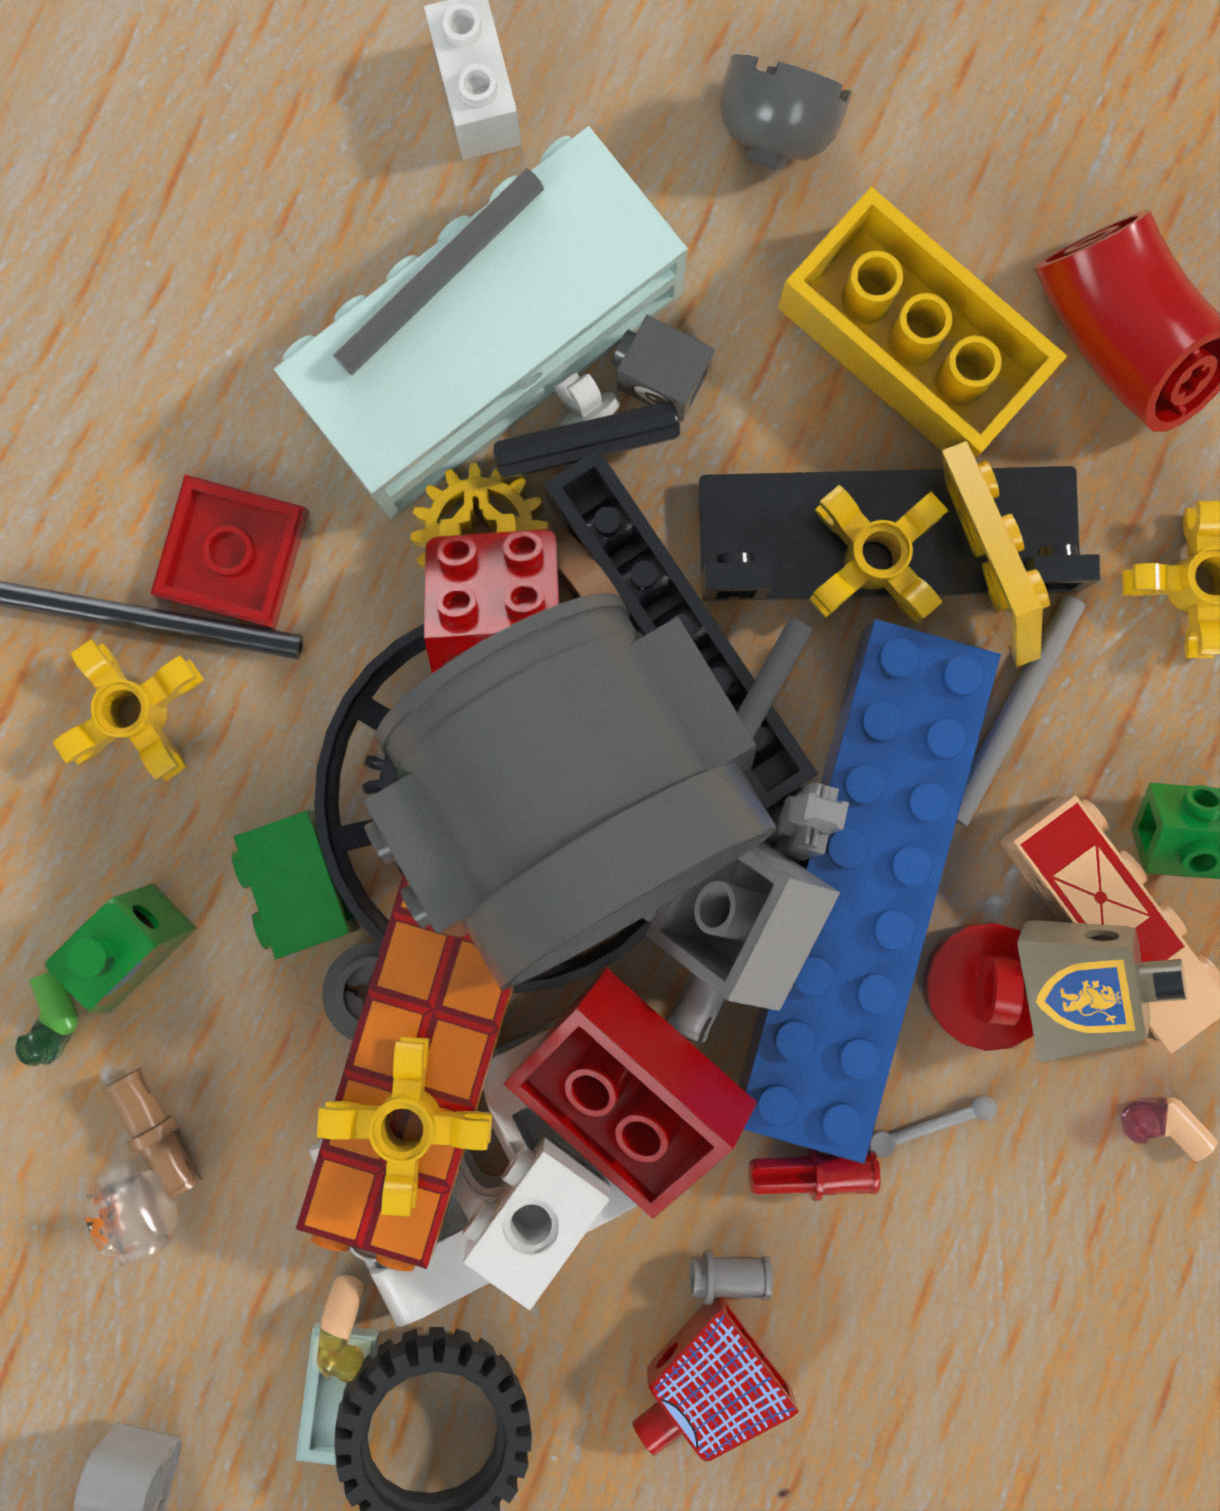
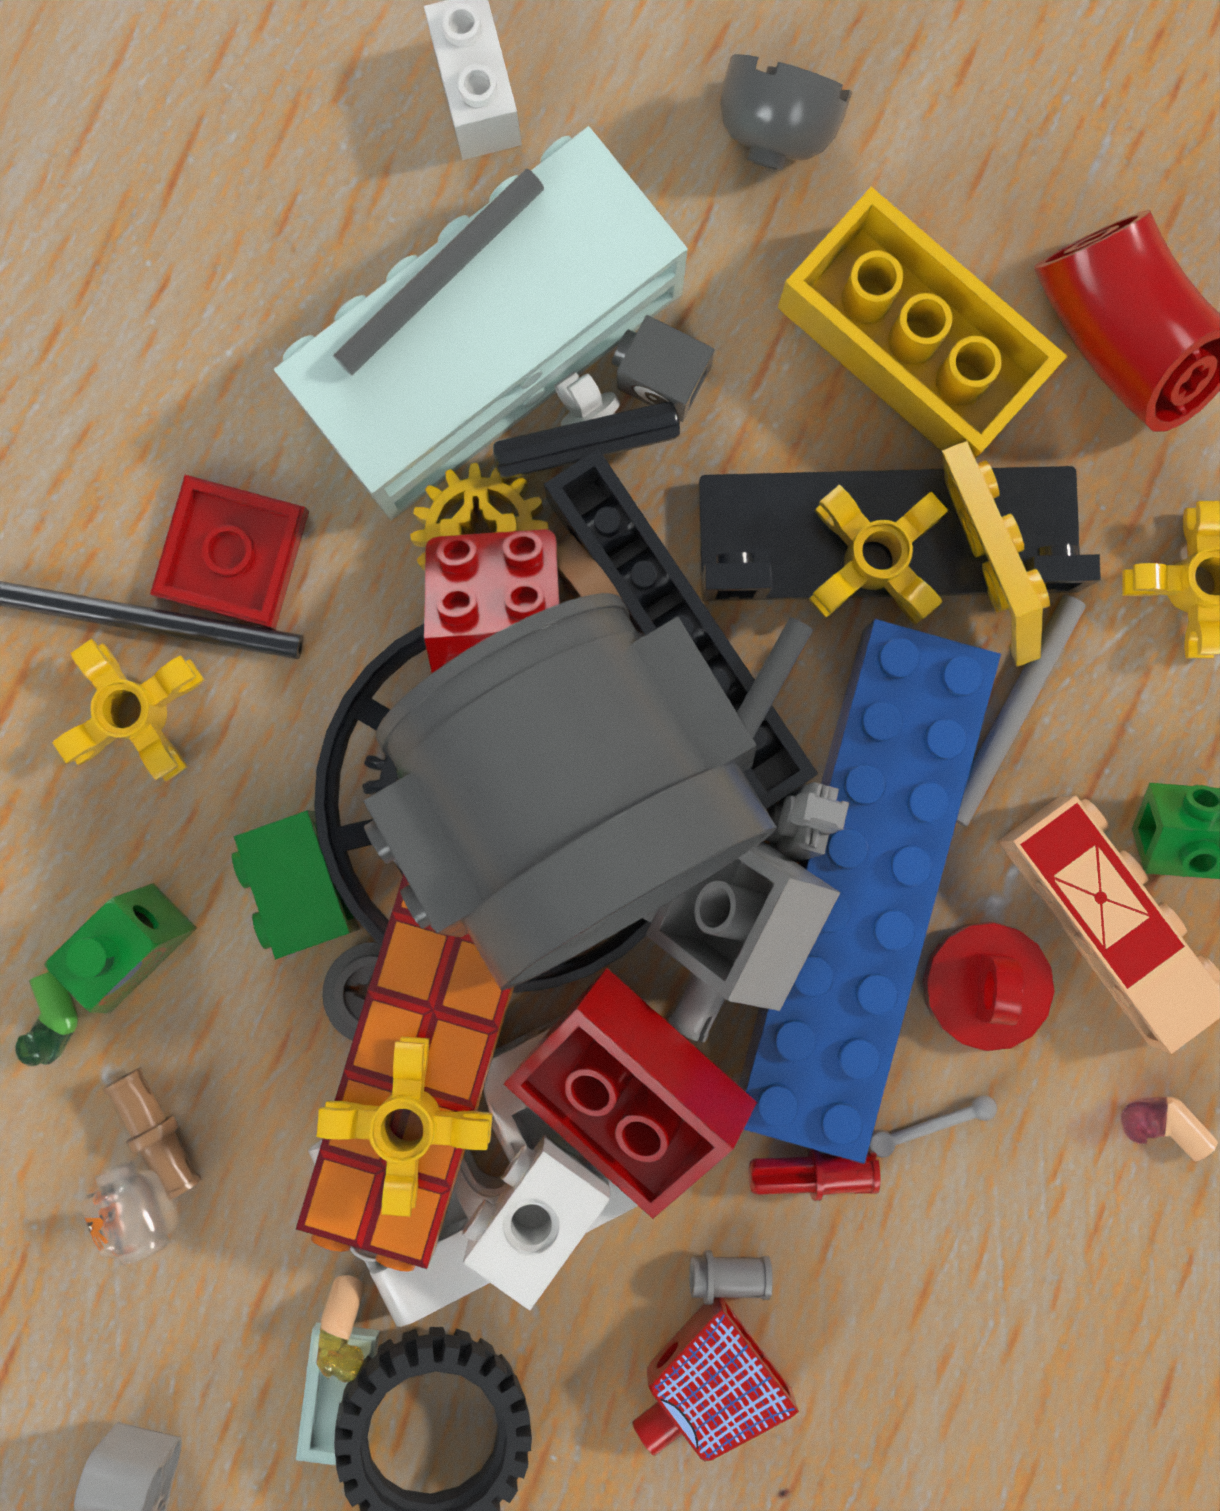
dark tan torso [1017,920,1187,1062] -> none

